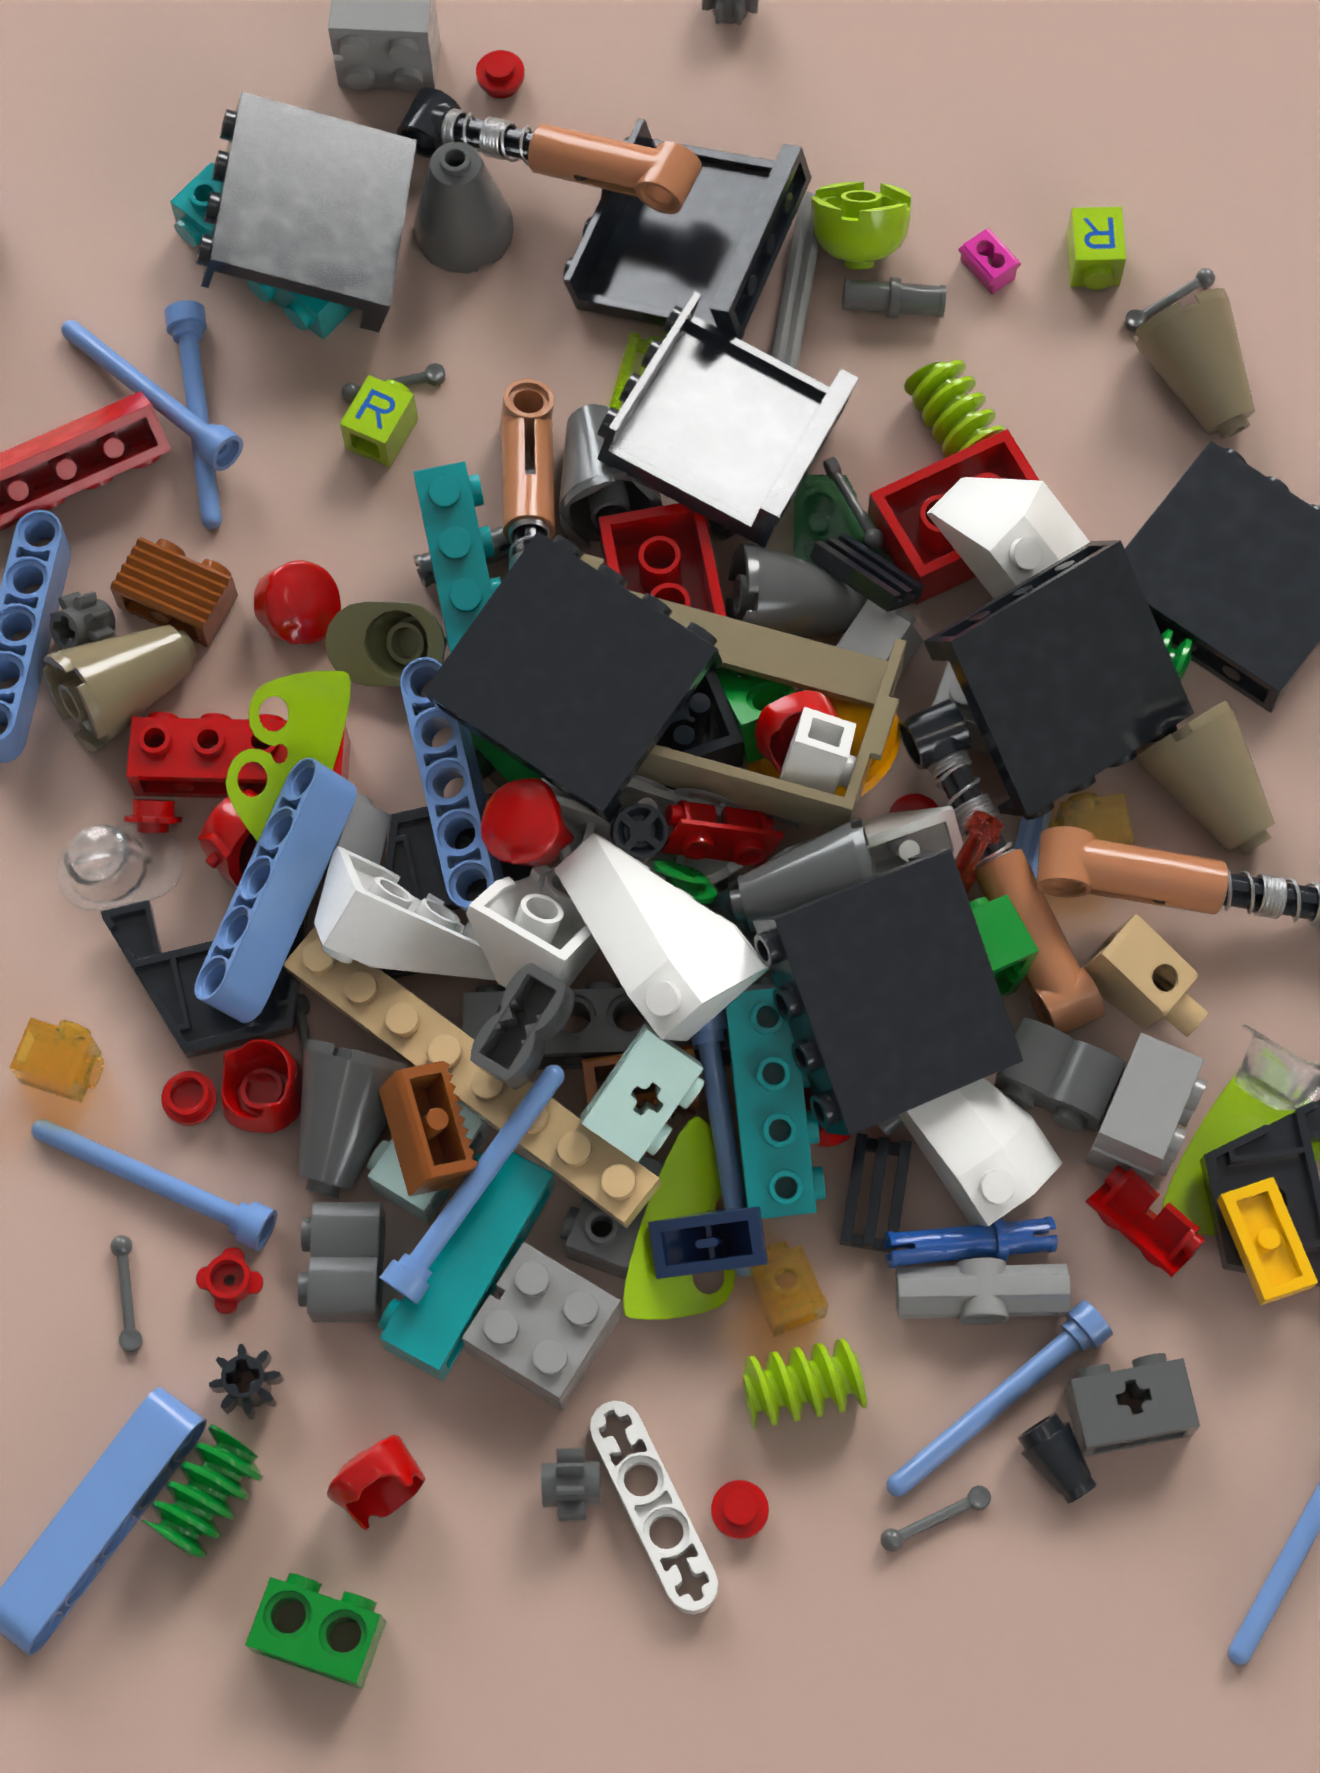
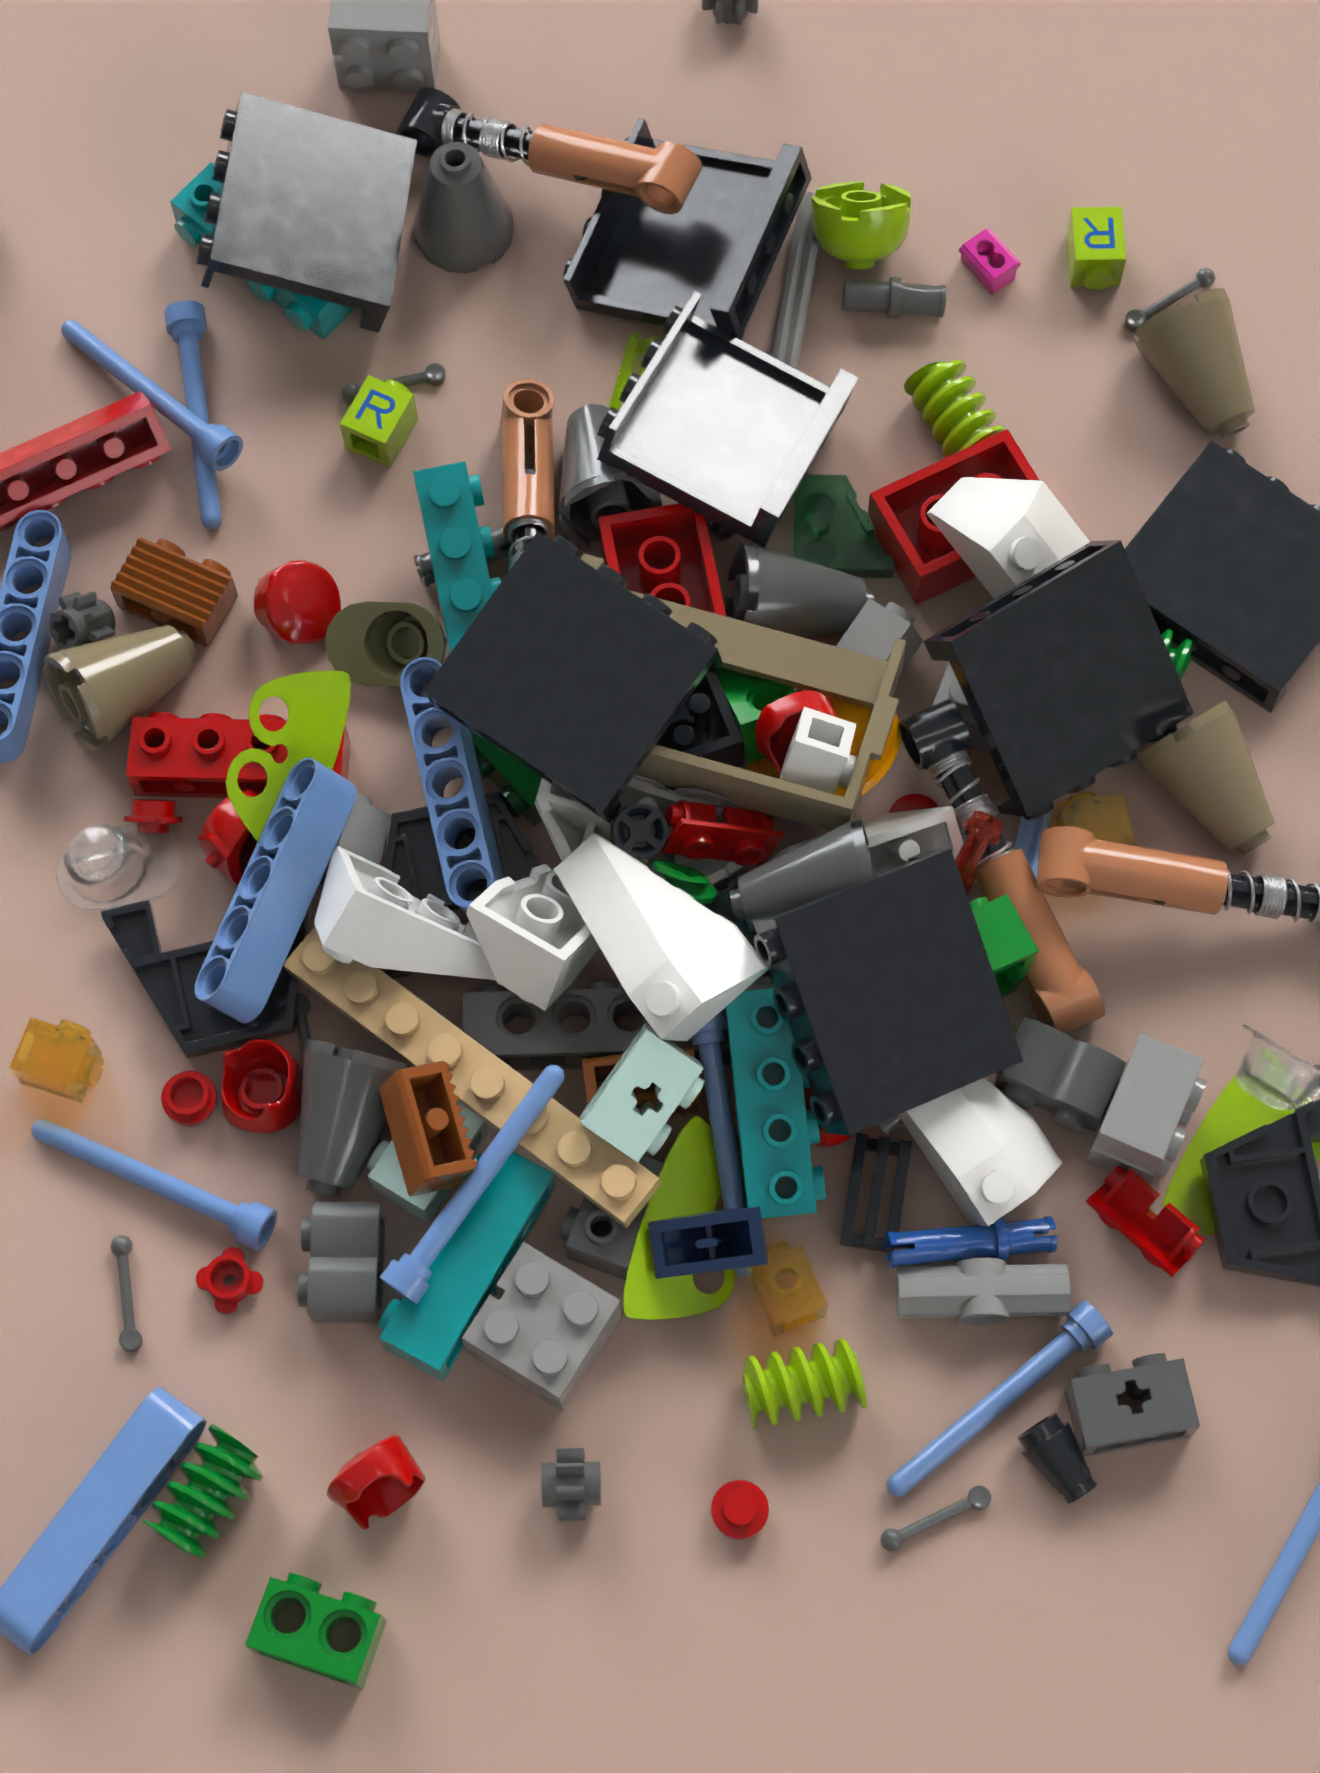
black gear [209,1344,284,1420] -> none
dark grey brick [470,962,575,1090] -> none
red plate [476,50,525,99] -> none
red hair [481,778,574,867] -> none
white beam [590,1401,718,1614] -> none
black tile [809,533,925,612] -> none
dark grey hinge [823,457,884,549] -> none
tan torso [1083,913,1209,1037] -> none
yellow plate [1217,1177,1318,1306] -> none

